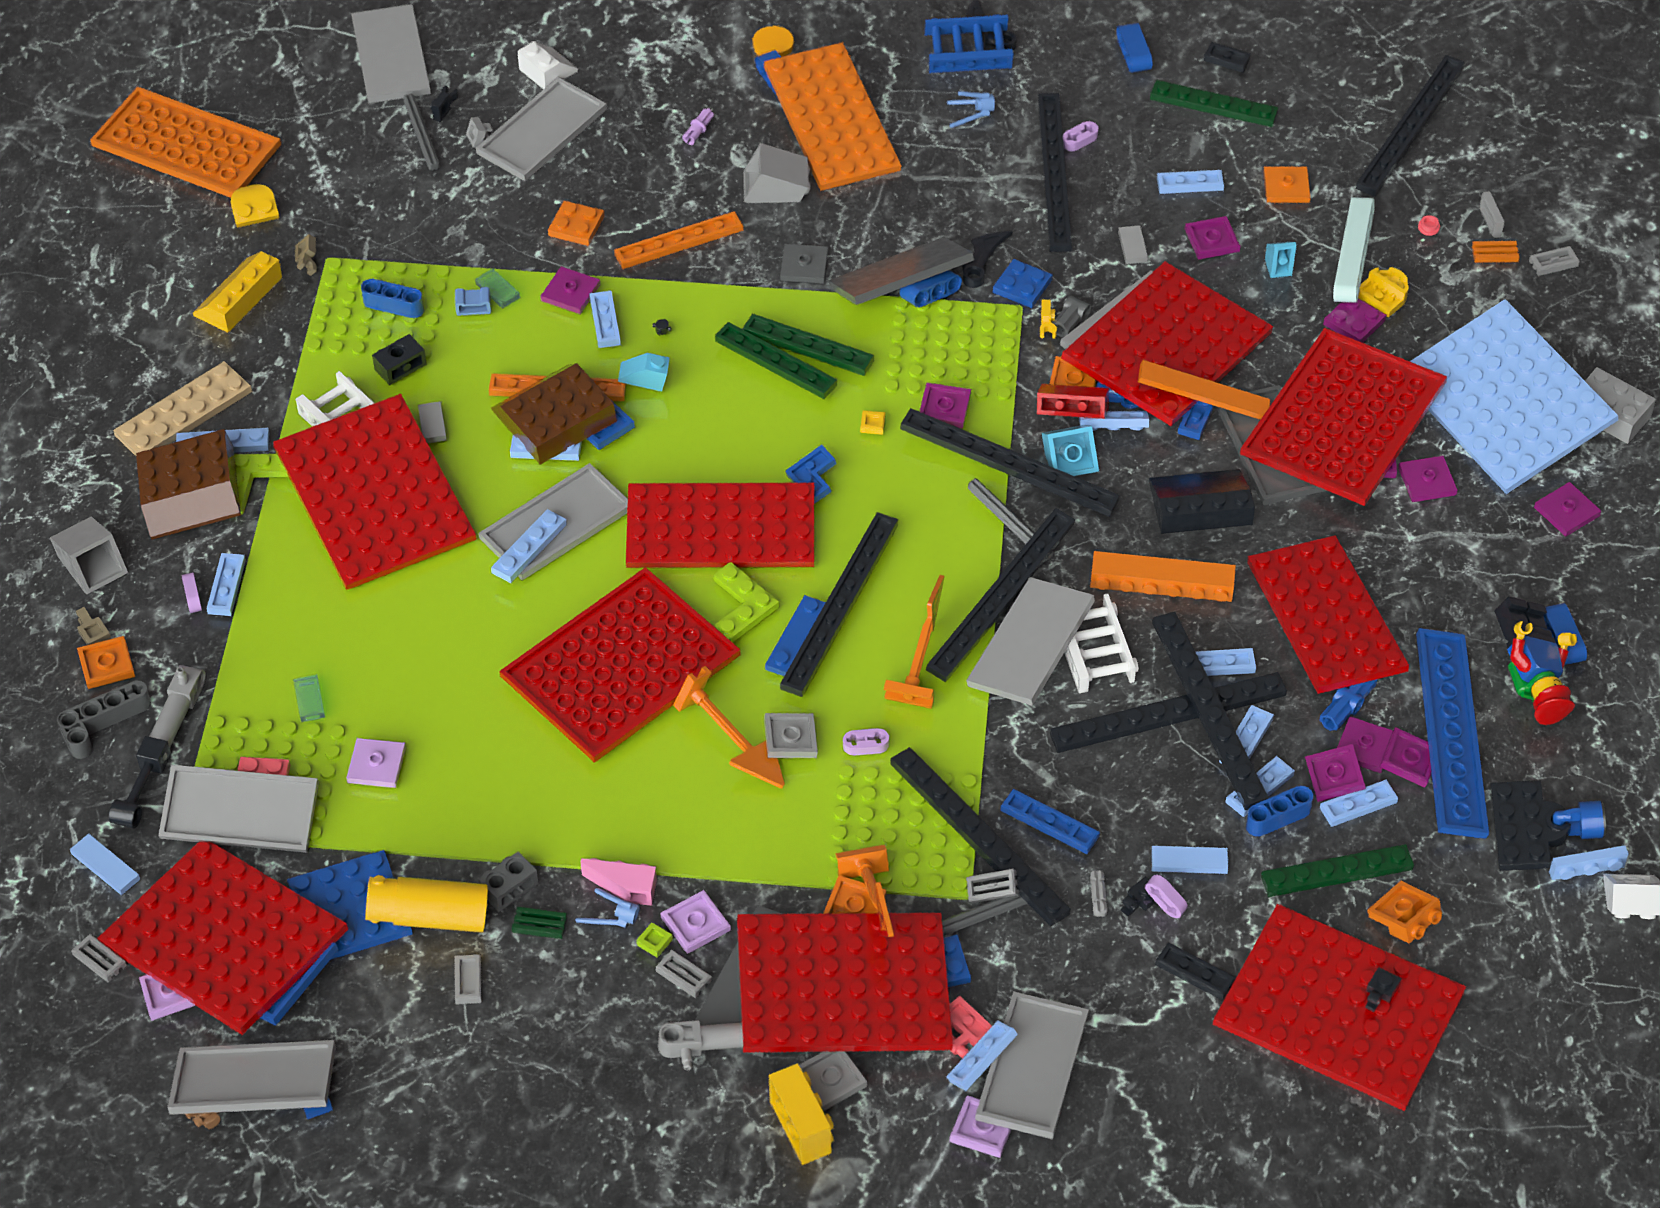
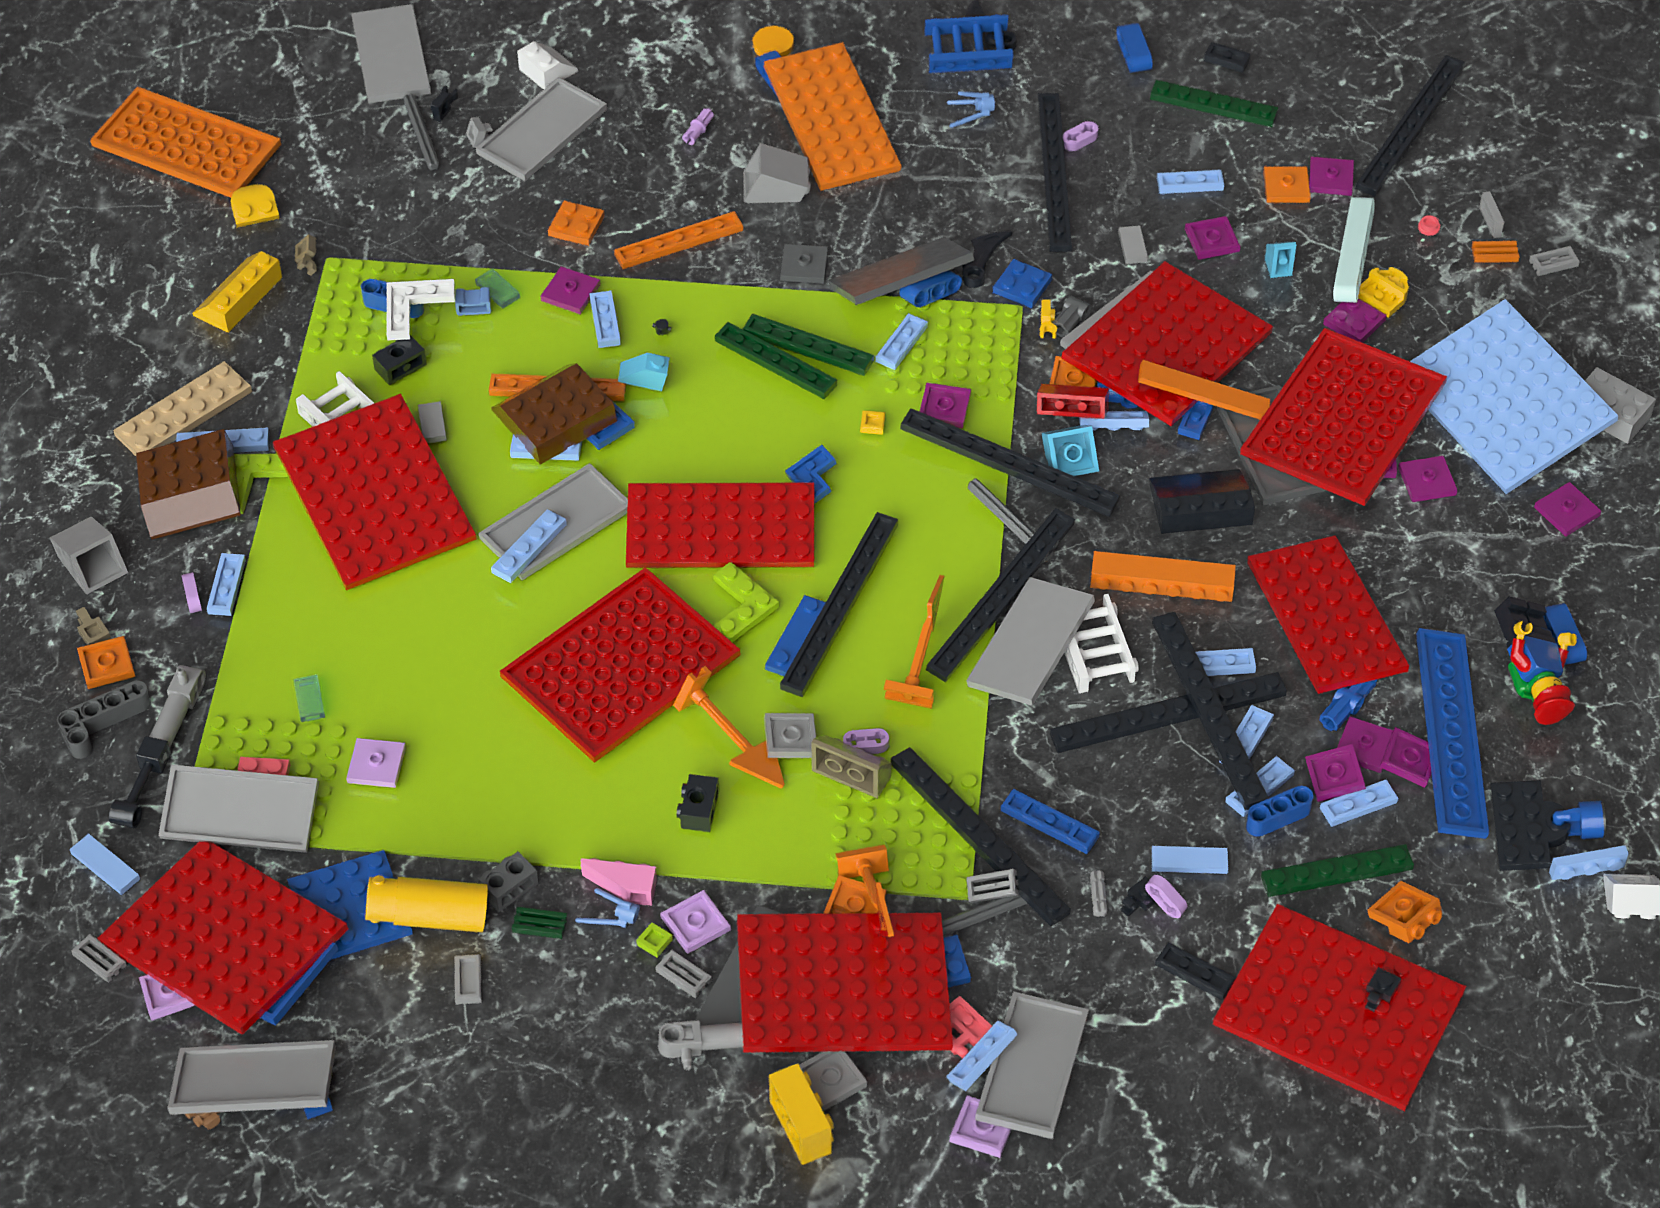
none -> white plate [387,279,455,340]
none -> black brick [676,774,719,832]
none -> dark tan slope [811,735,891,798]
none -> light blue tile [876,313,928,370]
none -> magenta plate [1309,157,1354,196]

